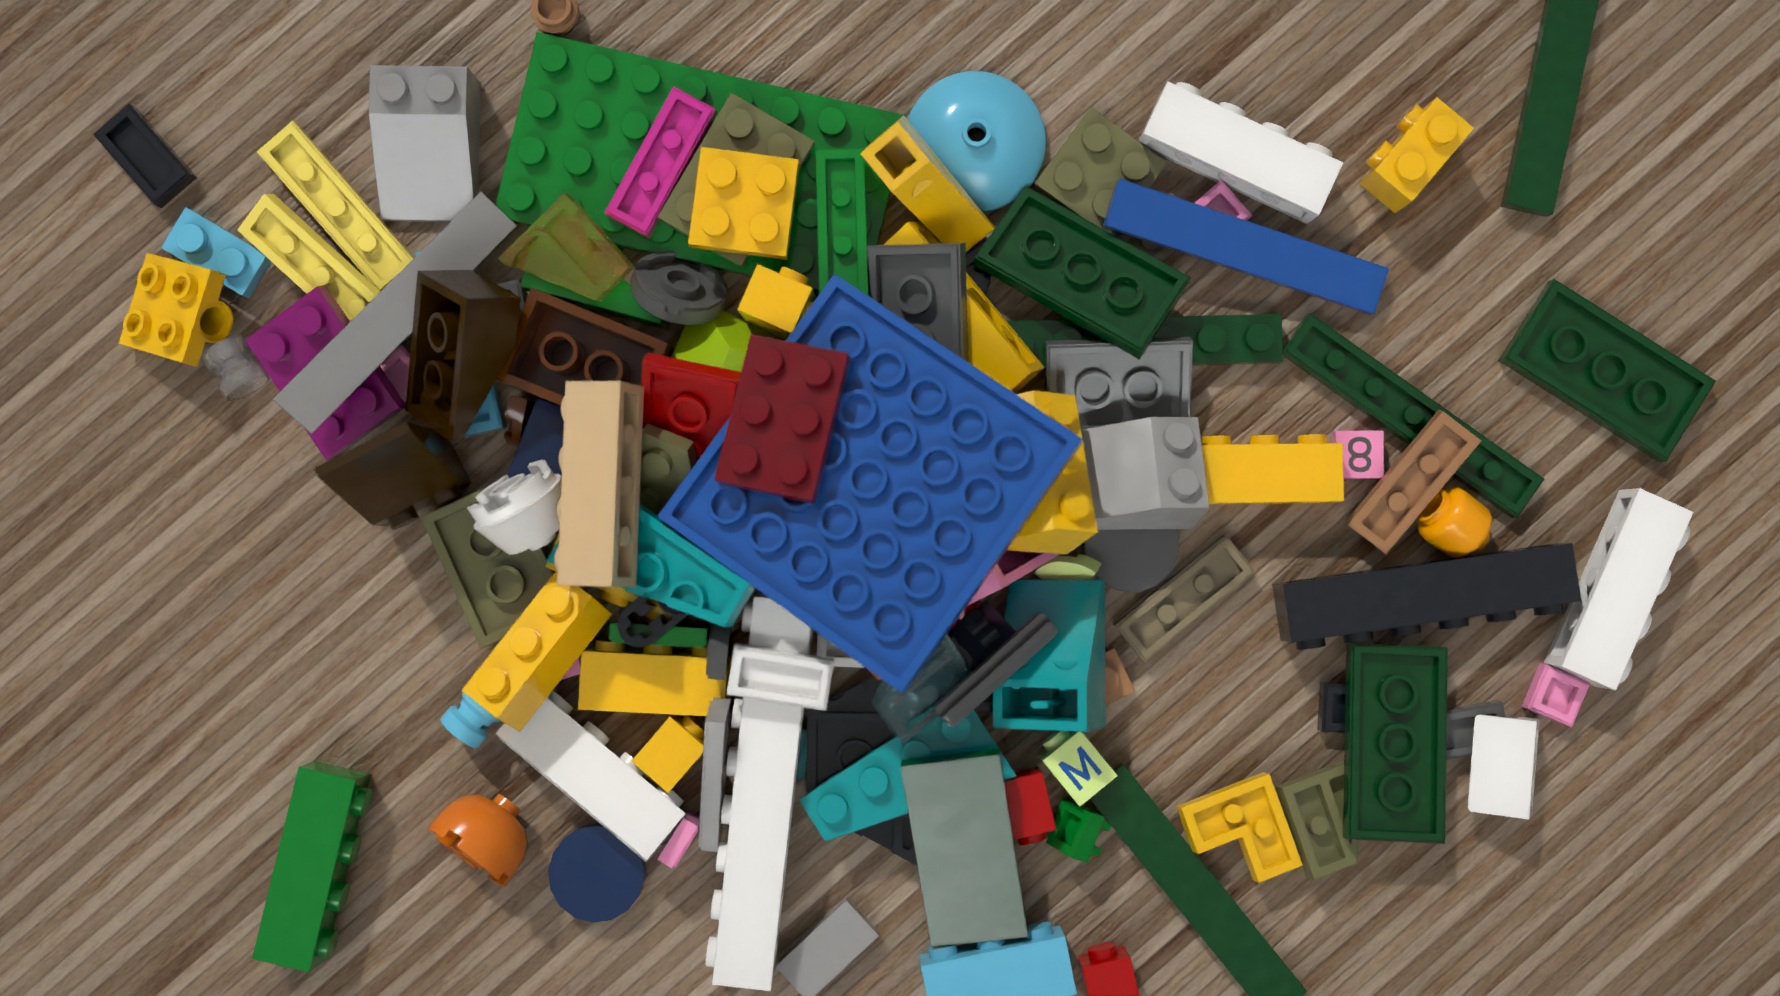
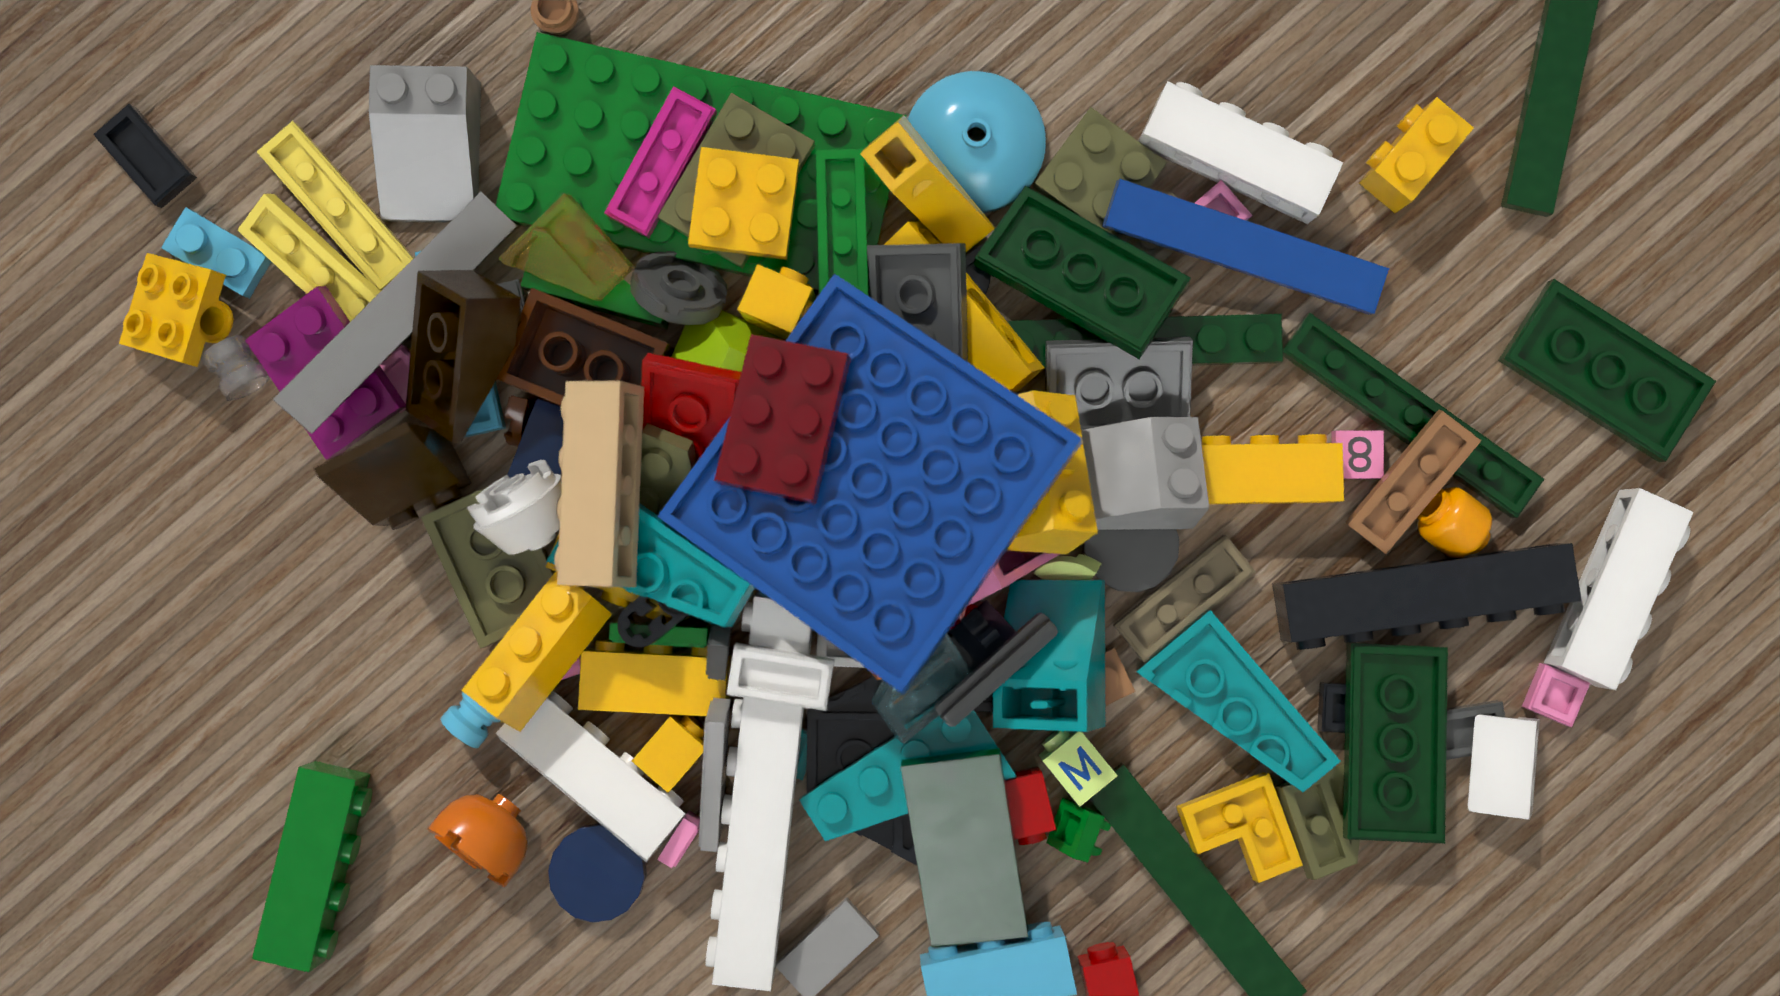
none -> teal wing [1137,610,1341,792]

